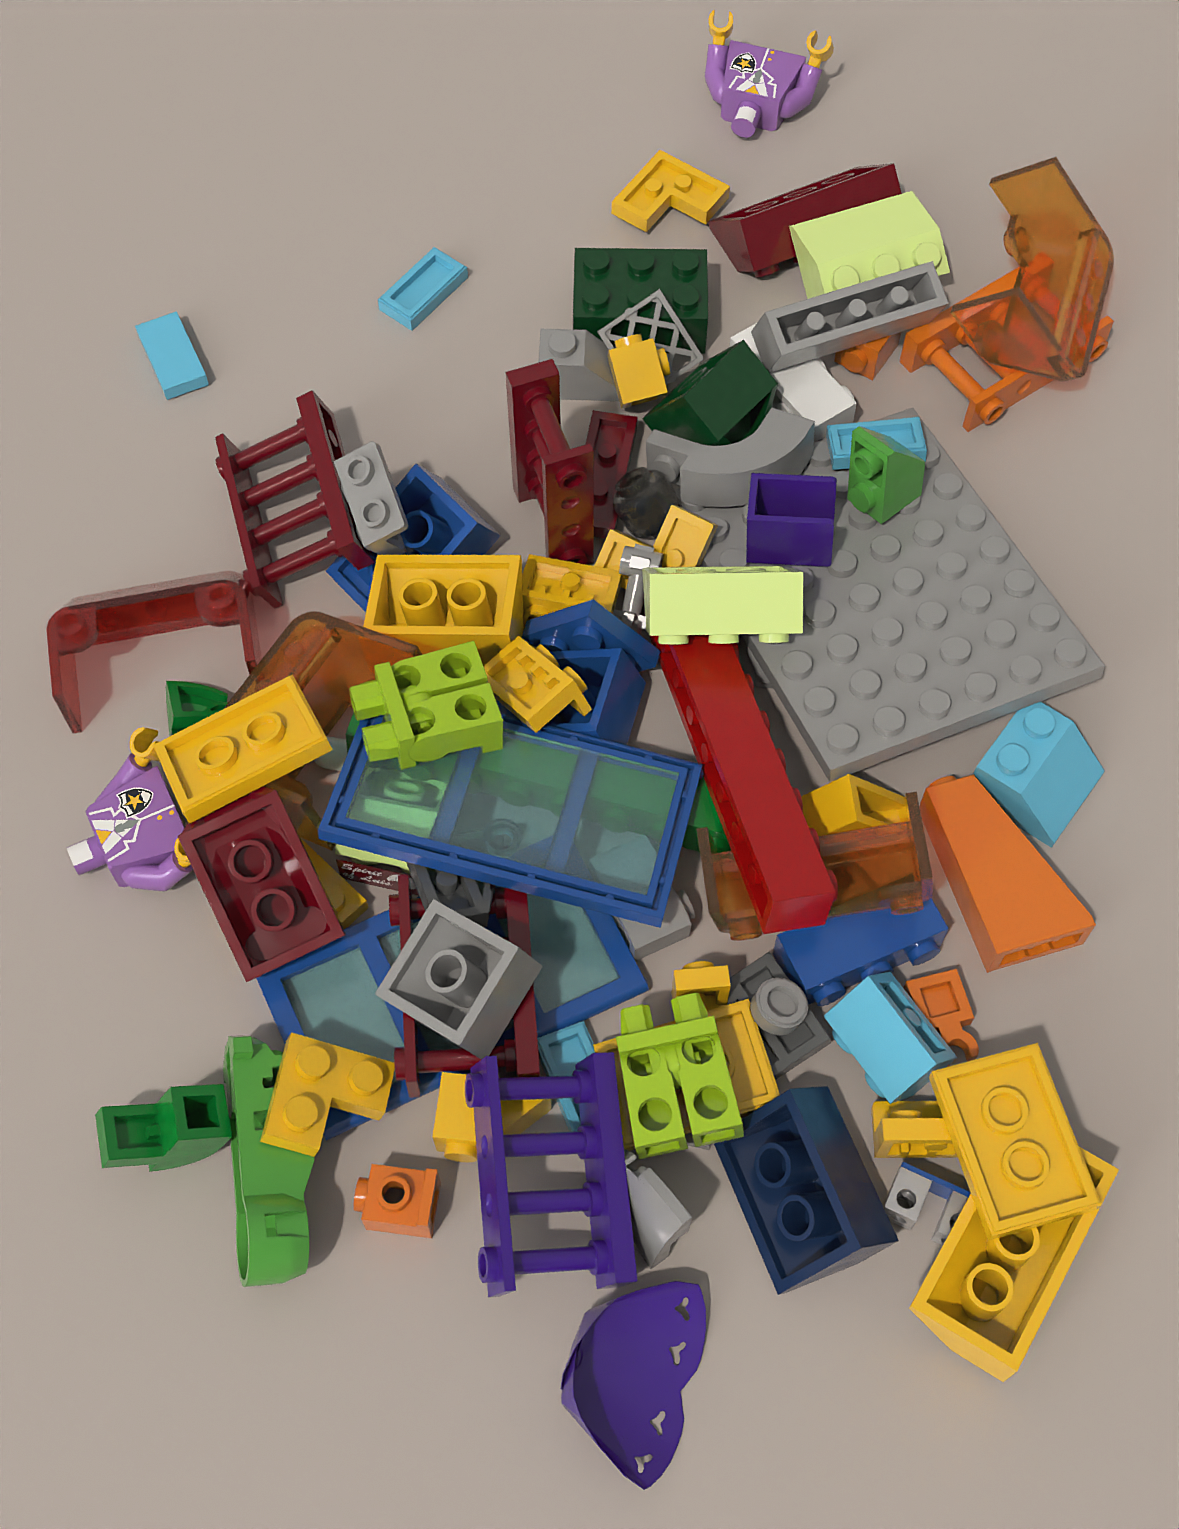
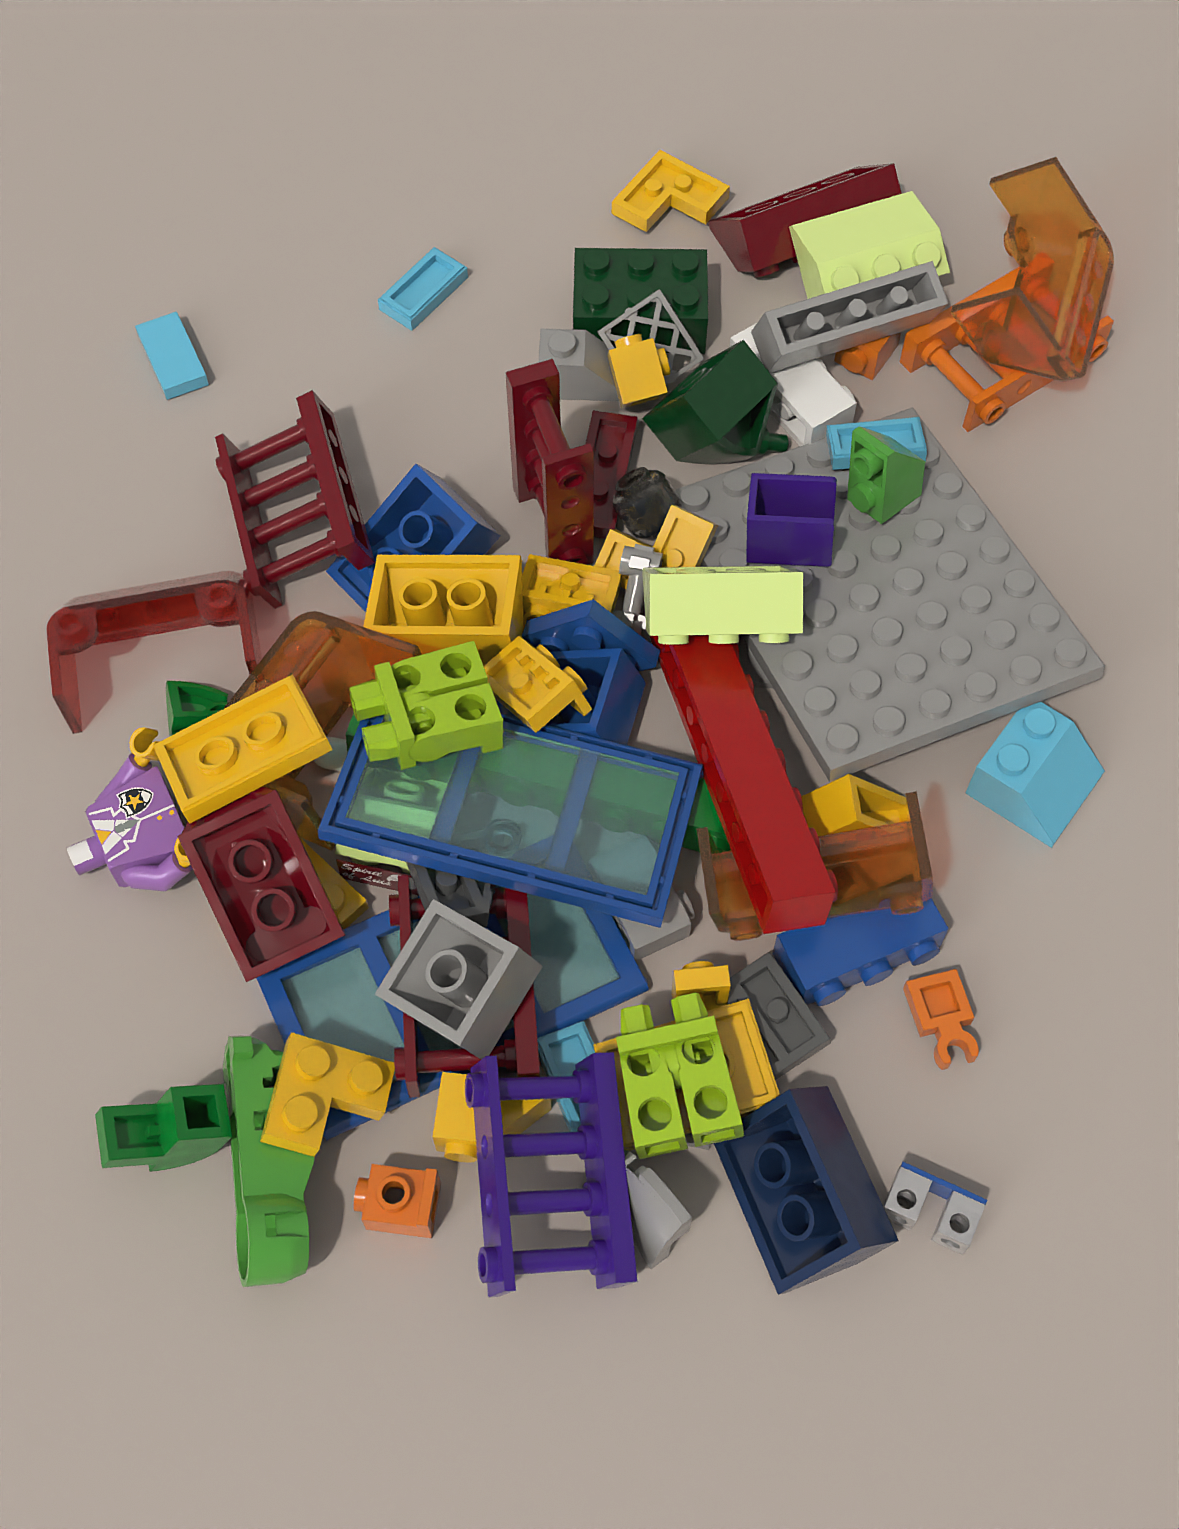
light grey bracket [334,441,408,555] -> none
dark purple piece [560,1281,706,1490] -> none
light grey arch [646,407,815,507] -> none
medium lavender torso [705,10,834,138] -> none
light grey tile [750,978,808,1035] -> none
medium azure brick [824,972,958,1104] -> none
yellow bracket [871,1101,958,1158] -> none
yellow slope [909,1147,1119,1382] -> none
orange slope [918,774,1096,973] -> none
yellow tile [929,1043,1102,1241] -> none

